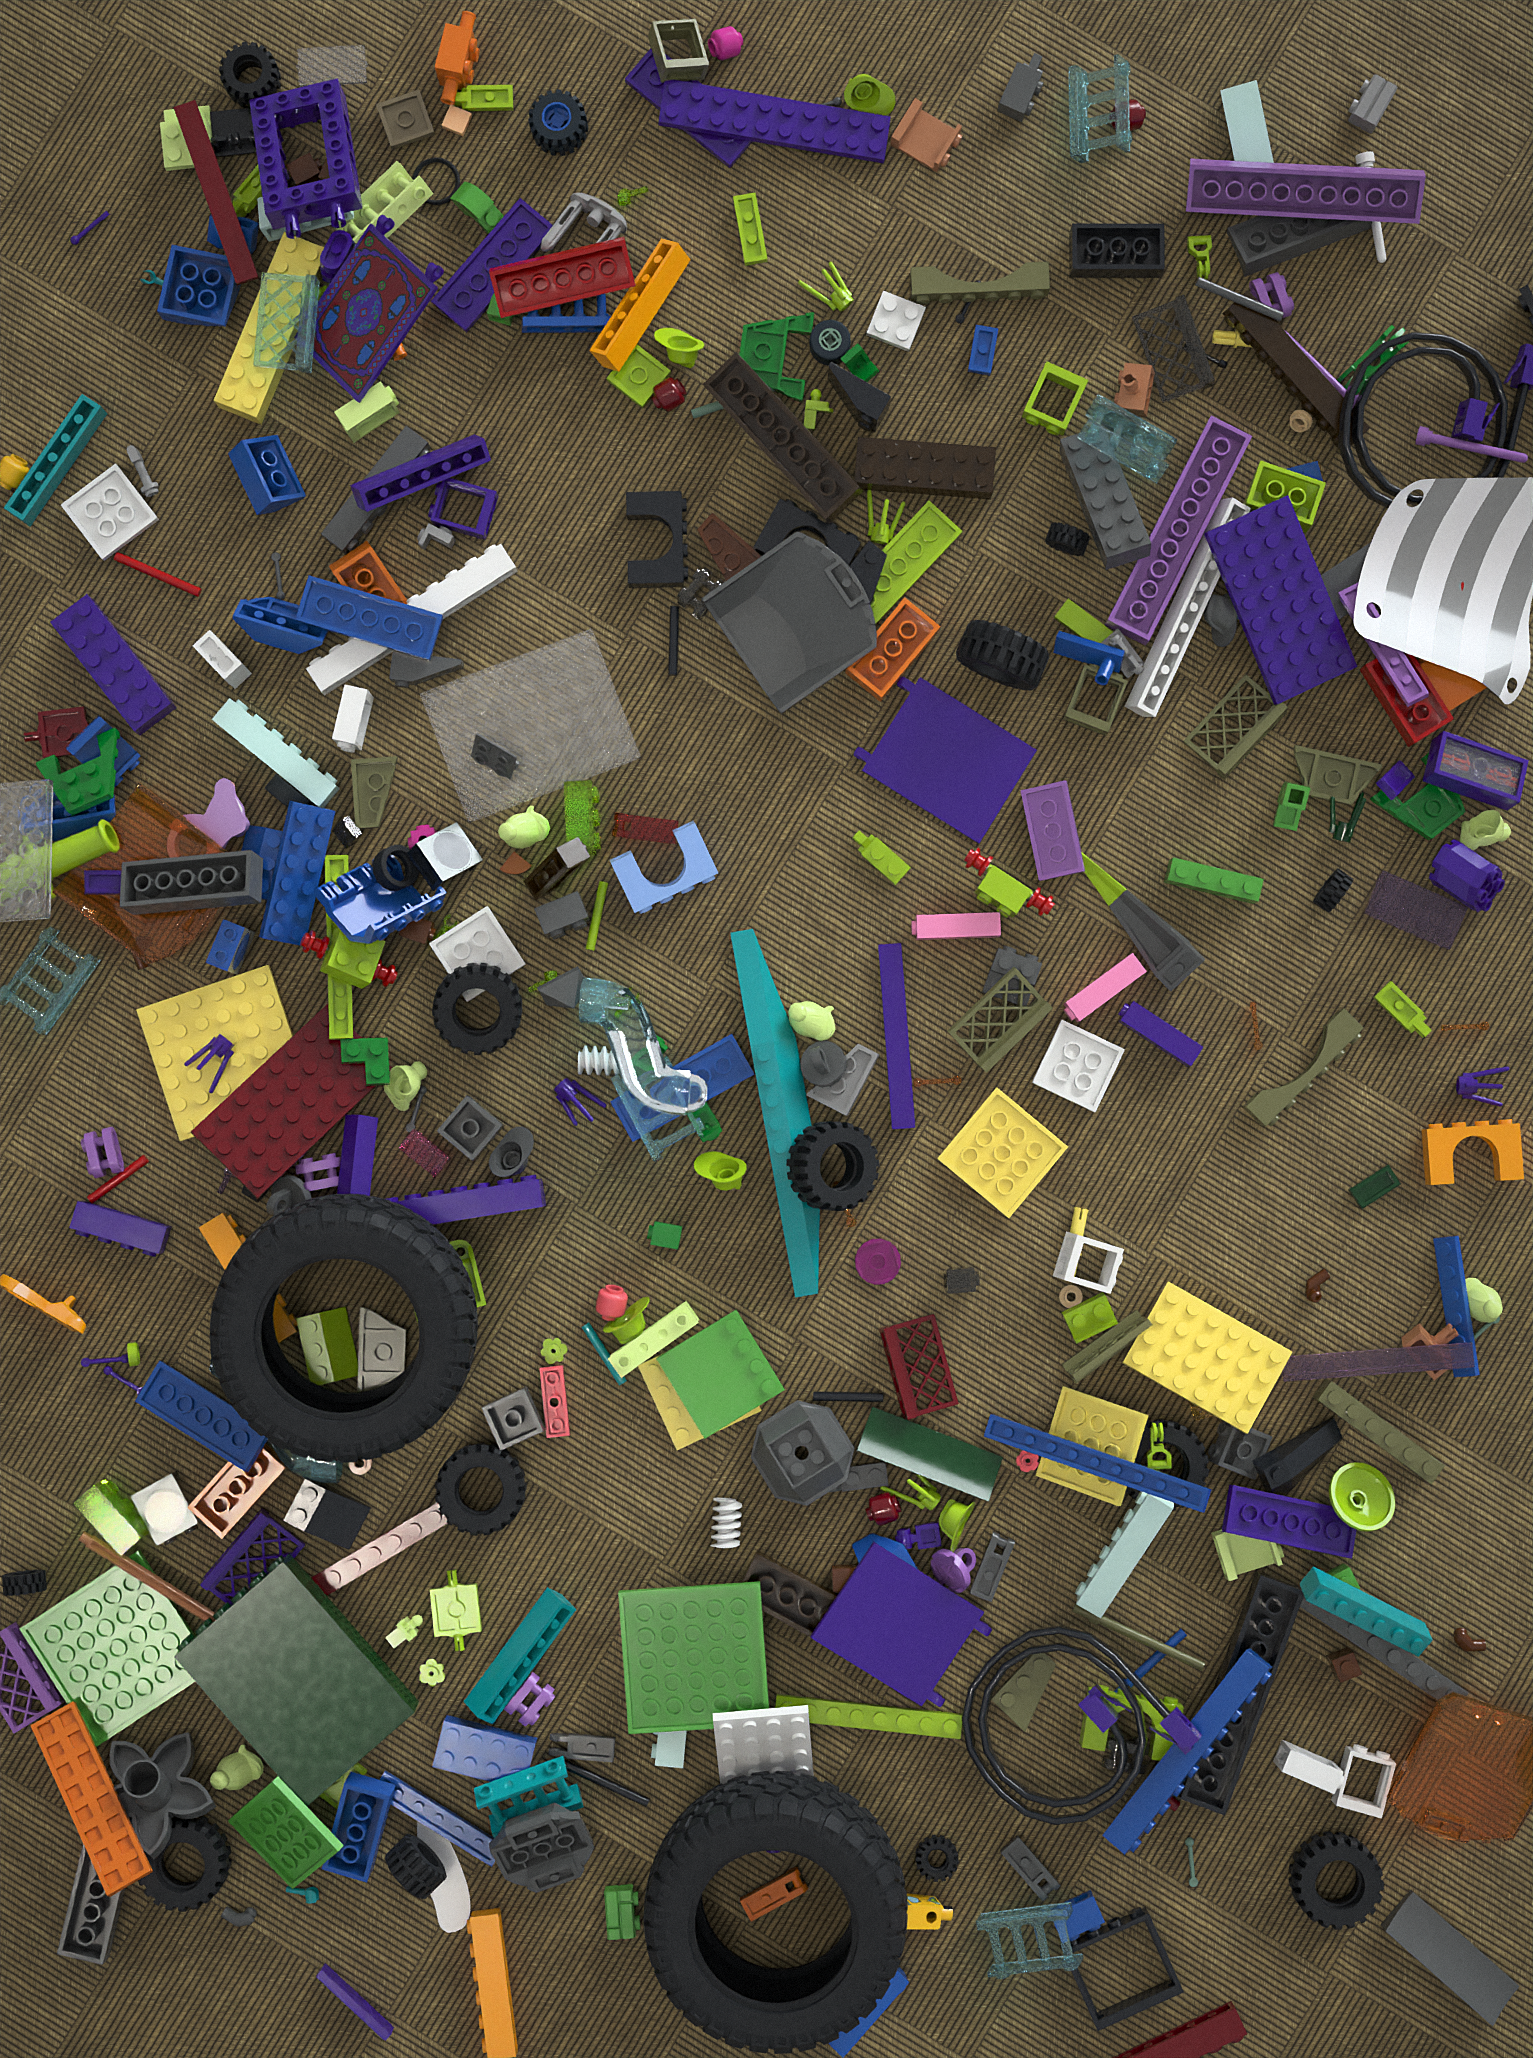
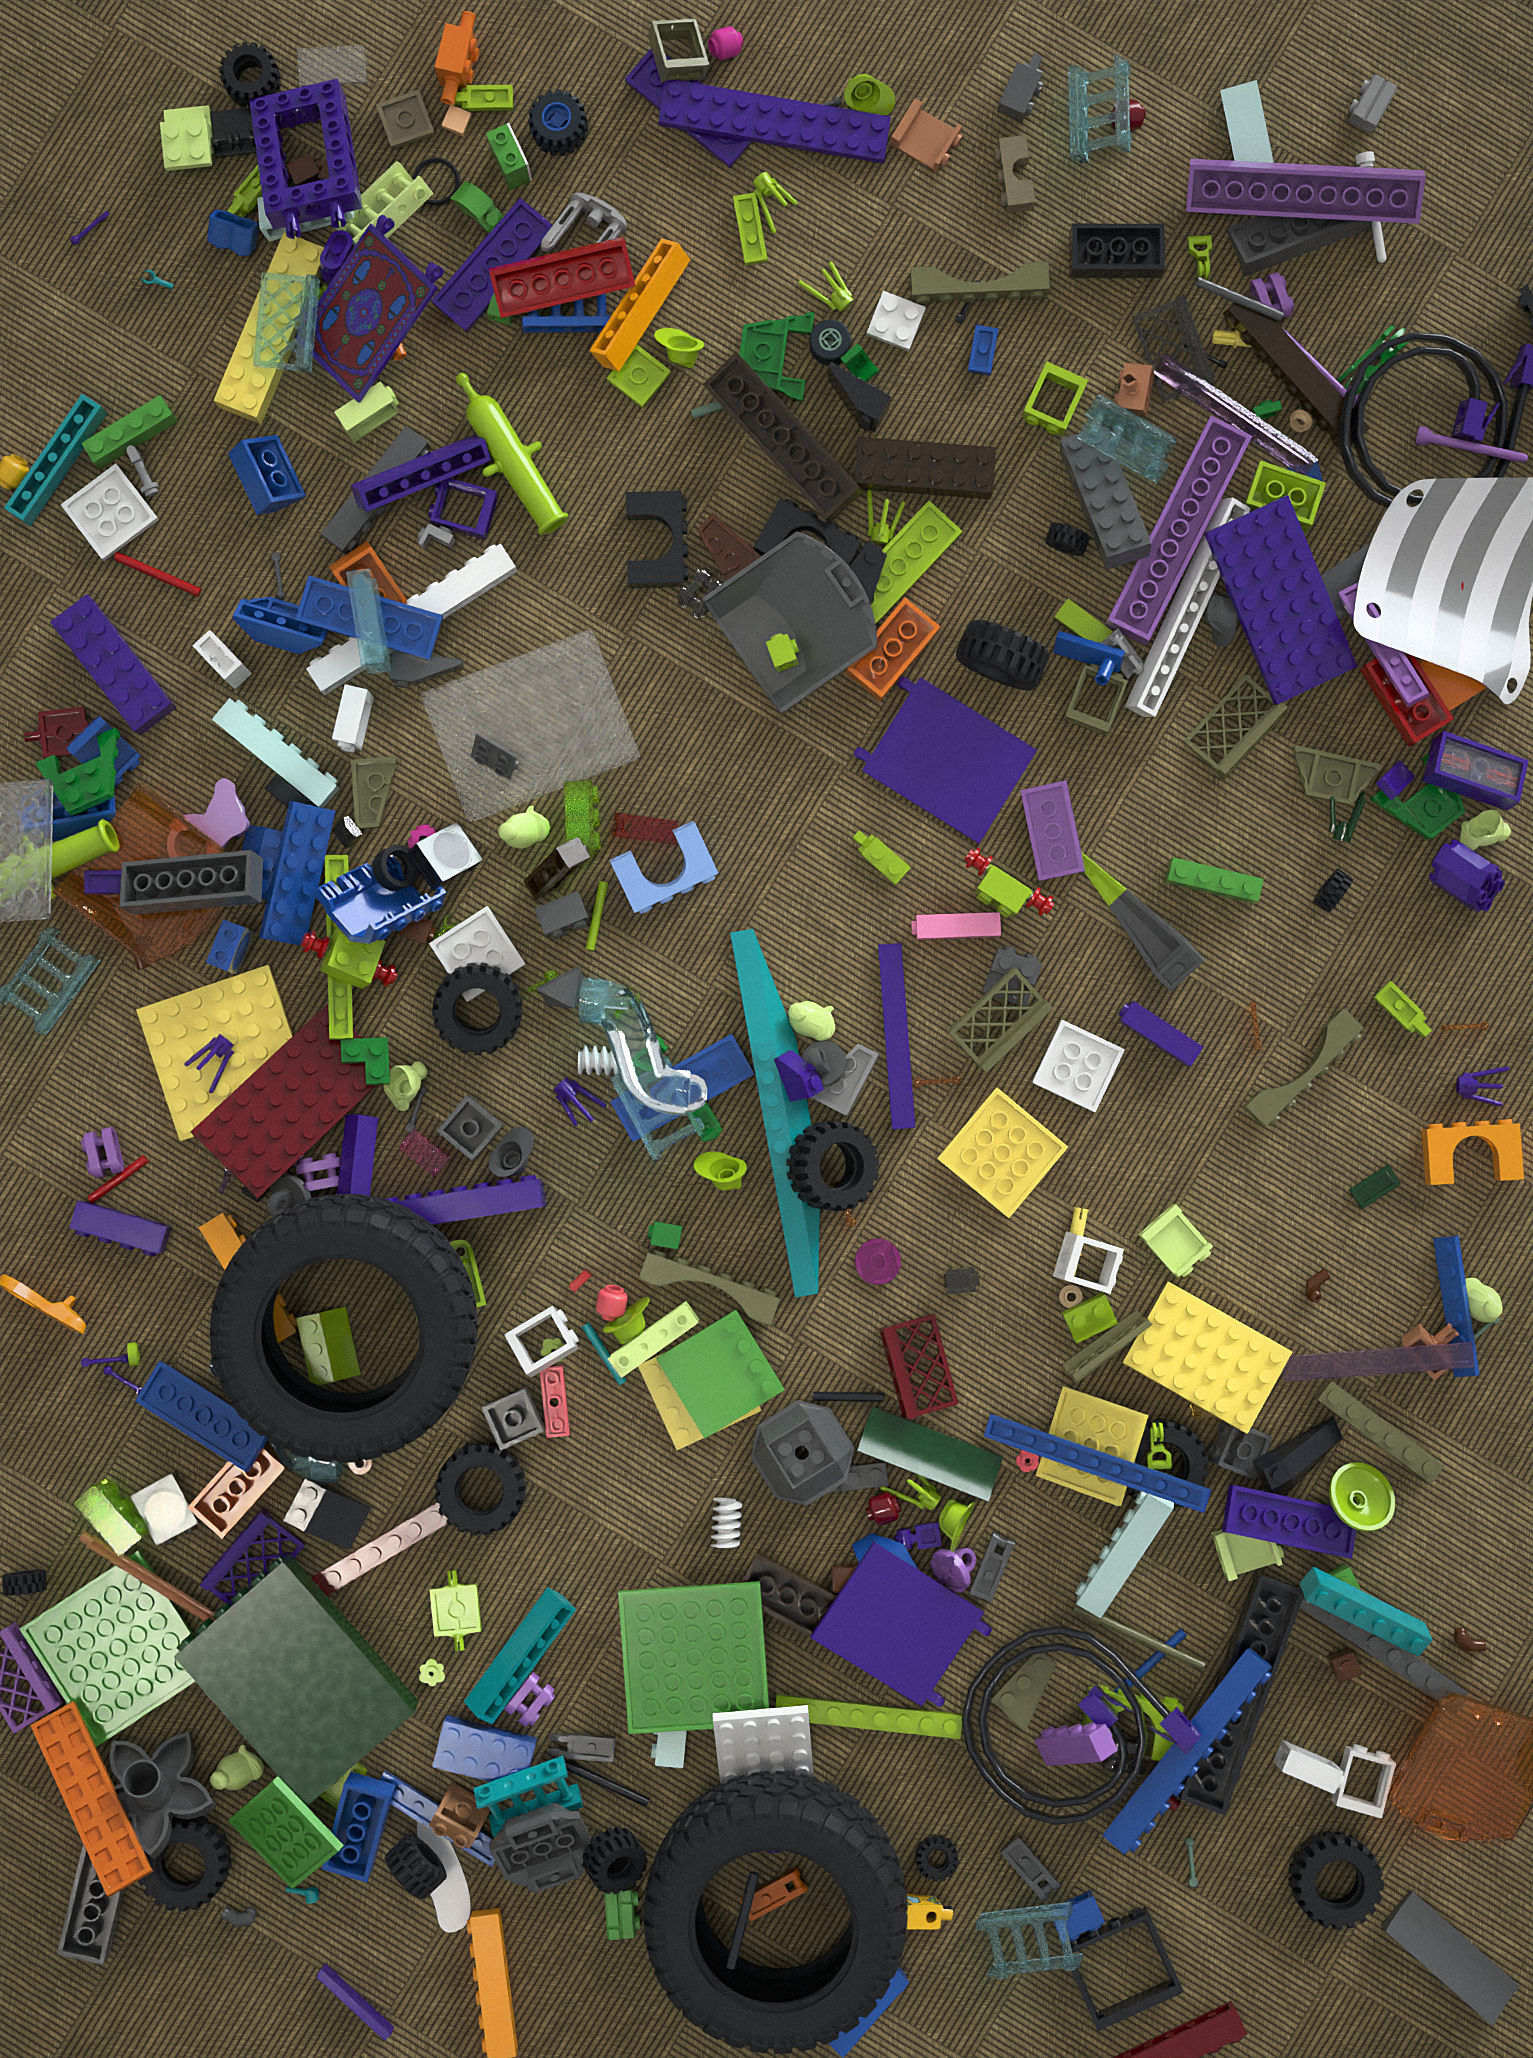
blue slope [157,245,241,327] -> none
dark red tile [173,100,259,286] -> none
olive wing [357,1307,407,1392] -> none
yellowish green piece [386,1615,423,1648] -> none
dark orange tile [500,852,533,875] -> none
clear neon green hand [617,186,648,206] -> none
dark red head [651,377,687,412] -> none
black bar [668,606,679,676] -> none
lime piece [804,389,834,430] -> none
bright pink brick [1064,953,1147,1022] -> none
bright green brick [1273,781,1310,831] -> none
clear purple plate [1364,870,1468,950] -> none
none -> bright green brick [81,395,178,469]
none -> clear light blue fence [346,568,391,675]
none -> medium nougat plate [429,1782,490,1849]
none -> lime piece [456,373,569,535]
none -> bright green piece [486,123,532,191]
none -> white window [504,1306,579,1377]
none -> red tile [569,1270,592,1293]
none -> black tyre [582,1827,648,1894]
none -> olive arch [639,1249,780,1325]
none -> black bar [726,1871,759,1969]
none -> lime plant [753,172,798,234]
none -> lime brick [766,633,800,673]
none -> dark purple slope [774,1050,824,1102]
none -> dark tan arch [994,135,1035,213]
none -> medium lavender brick [1034,1722,1118,1766]
none -> yellowish green panel [1138,1204,1213,1277]
none -> clear purple tile [1154,354,1318,476]
none -> green bracket [1248,399,1282,435]

